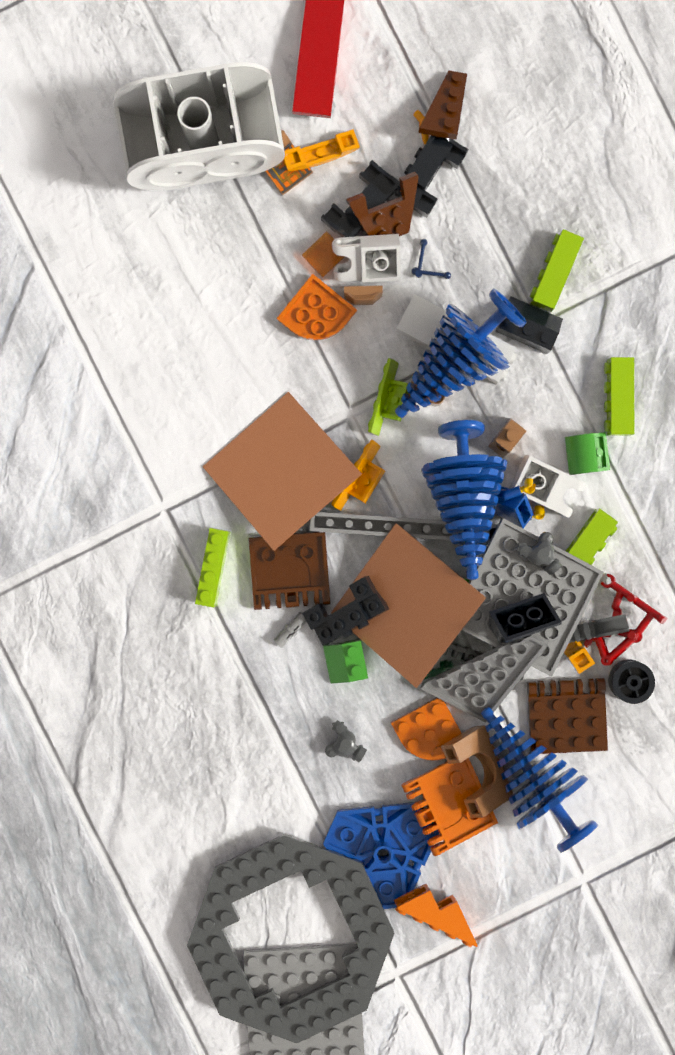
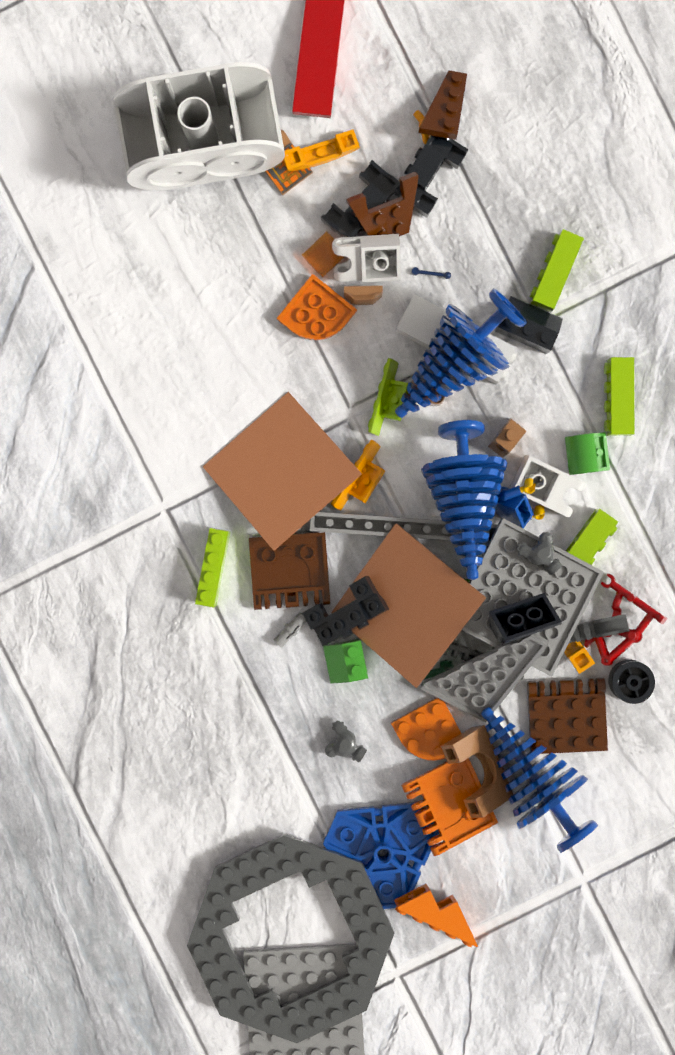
dark blue hinge [415,239,428,278] -> none

